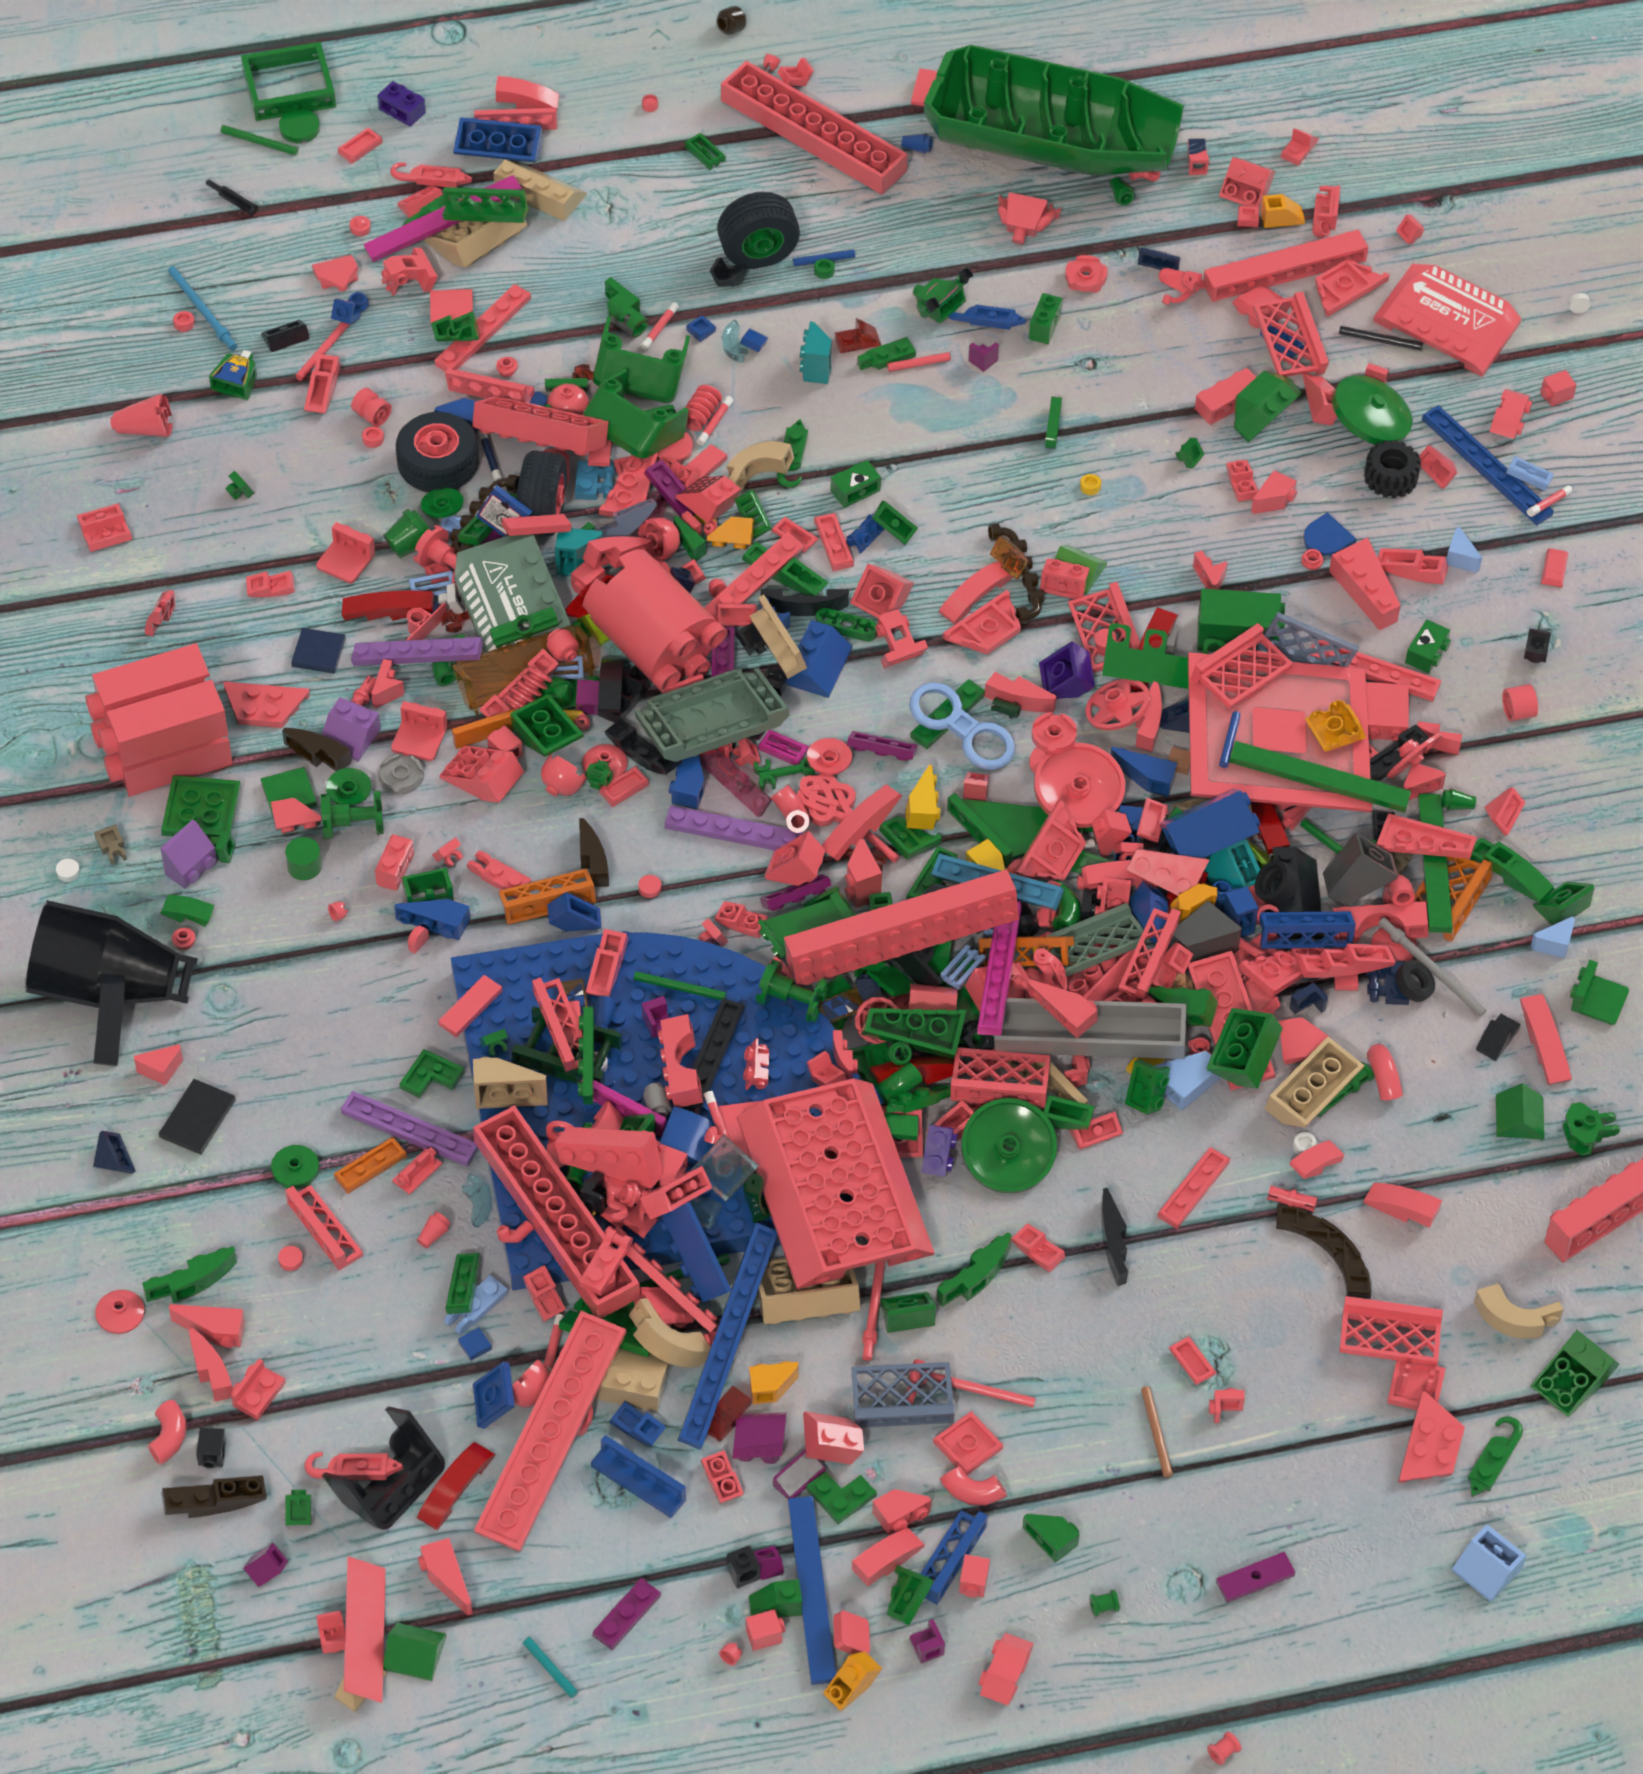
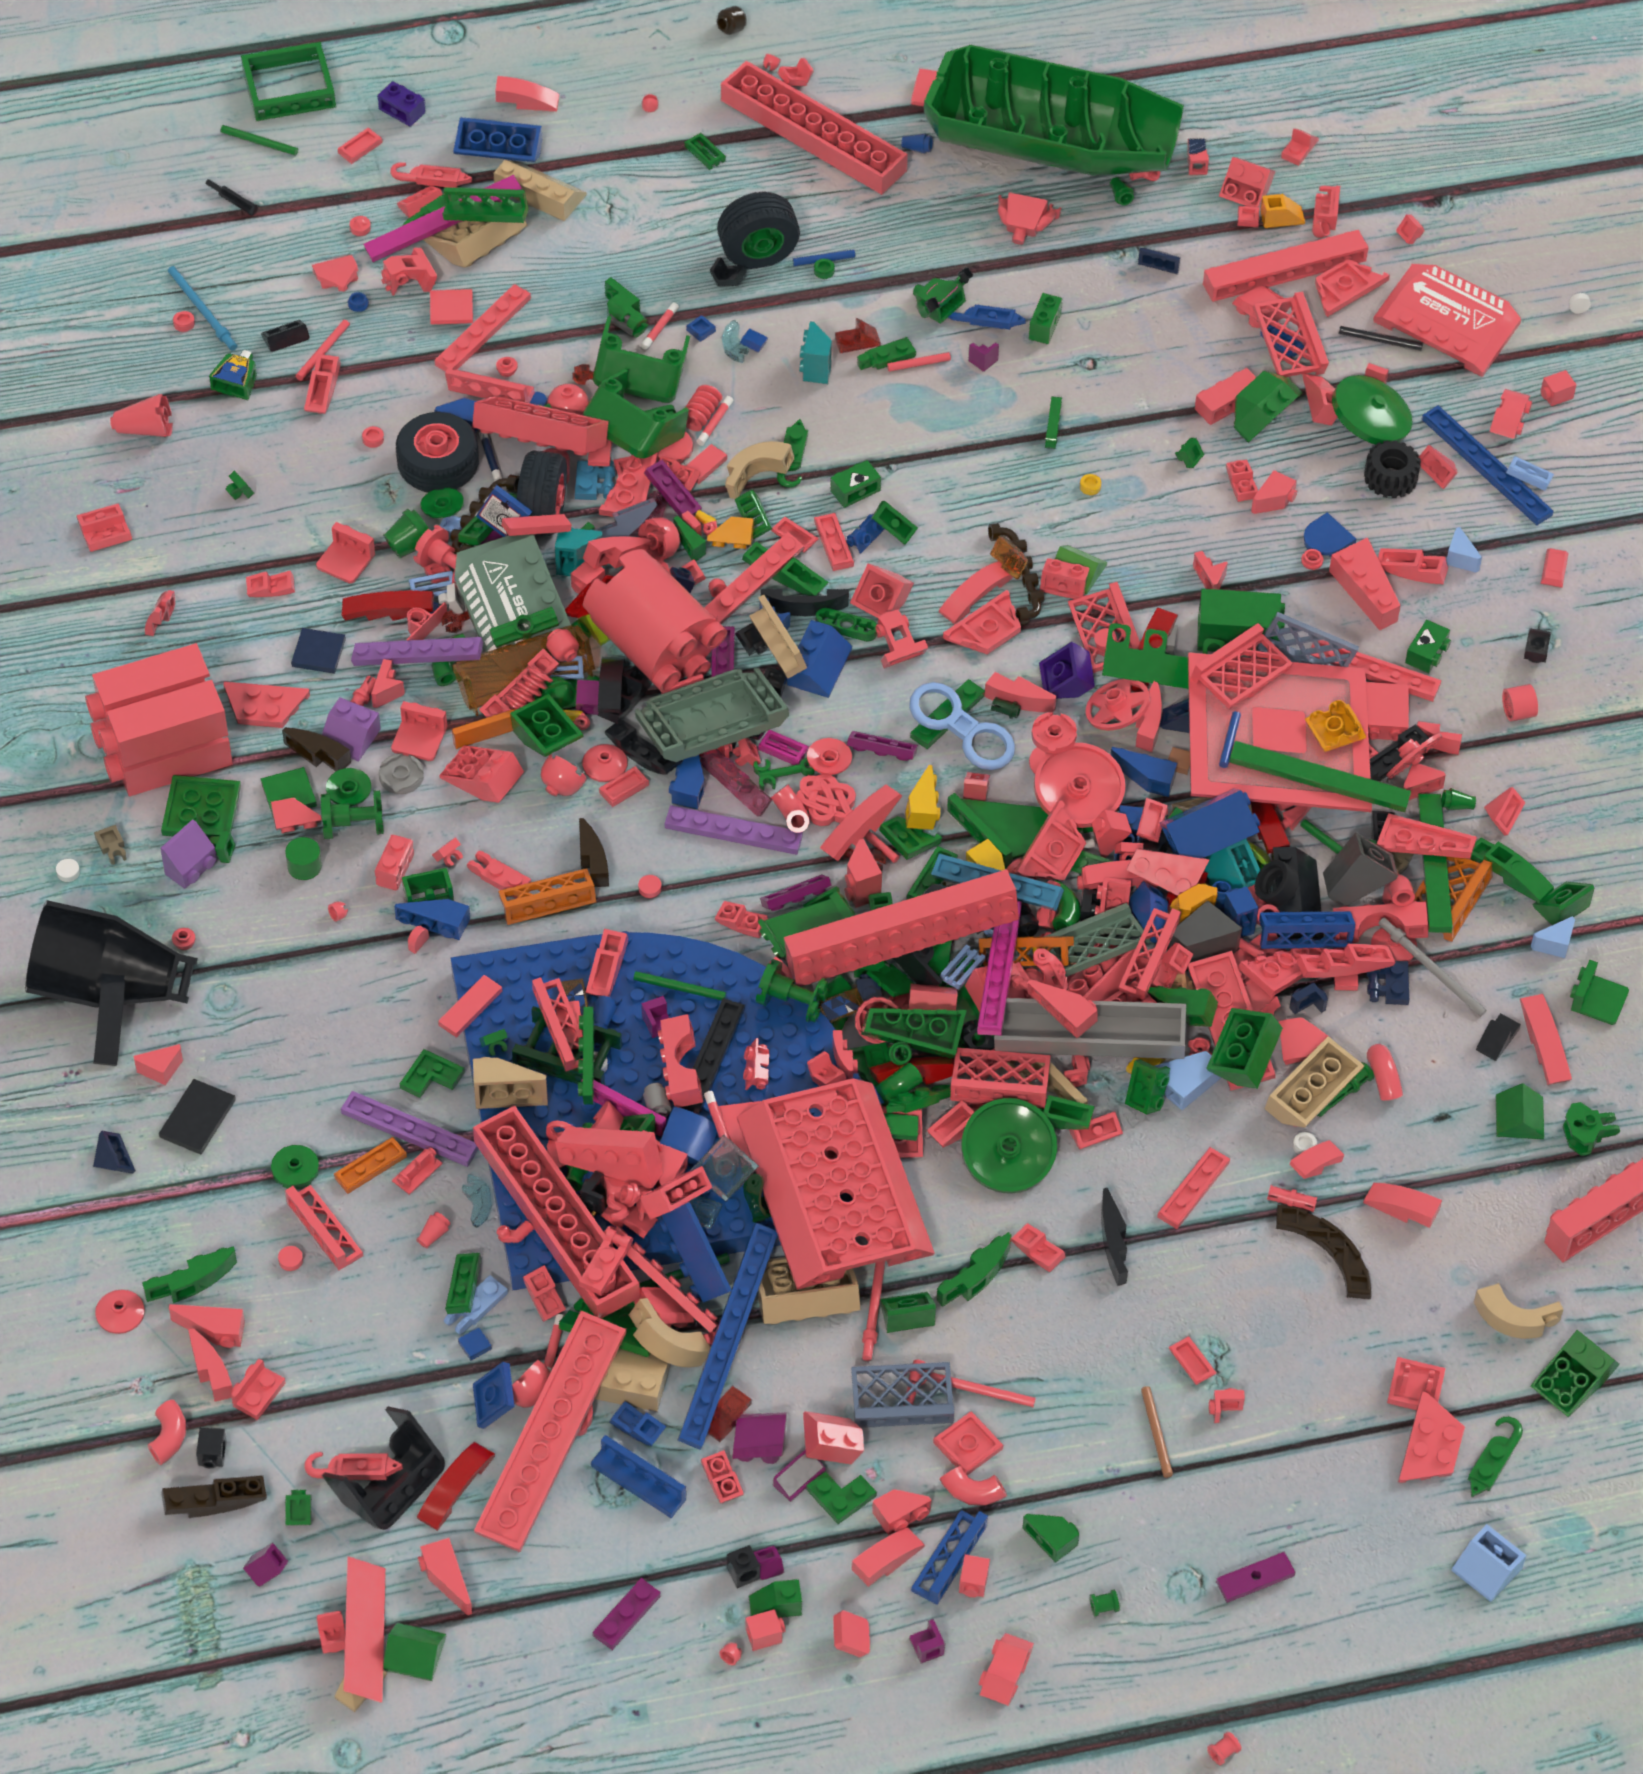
green slope [160,895,215,927] -> none
green tile [279,109,320,143] -> none
blue bracket [331,298,361,324] -> none
coral wheel [351,387,392,427] -> none
green slope [431,311,480,342] -> none
coral fence [474,108,557,130] -> none
coral brick [487,725,523,759] -> none
teal bar [523,1637,578,1698] -> none
green tile [545,378,588,392] -> none
blue slope [547,892,601,932] -> none
green gear [585,760,613,790] -> none
coral slope [675,476,741,524] -> none
coral tile [698,918,729,947] -> none
coral hinge [704,1126,724,1145] -> none
coral tile [715,604,757,626] -> none
light orange slope [749,1361,799,1405] -> none
coral slope [764,831,826,886] -> none
blue tile [788,1496,836,1685] -> none
light orange slope [823,1651,883,1711] -> none
green wing [887,1565,934,1626] -> none
dark purple brick [921,1124,958,1177] -> none
coral plate [1065,255,1107,293] -> none
coral helmet [1159,268,1204,306] -> none
coral fence [1339,1296,1443,1366] -> none
black tyre [1396,960,1435,1002] -> none
bar [1527,485,1573,517] -> none

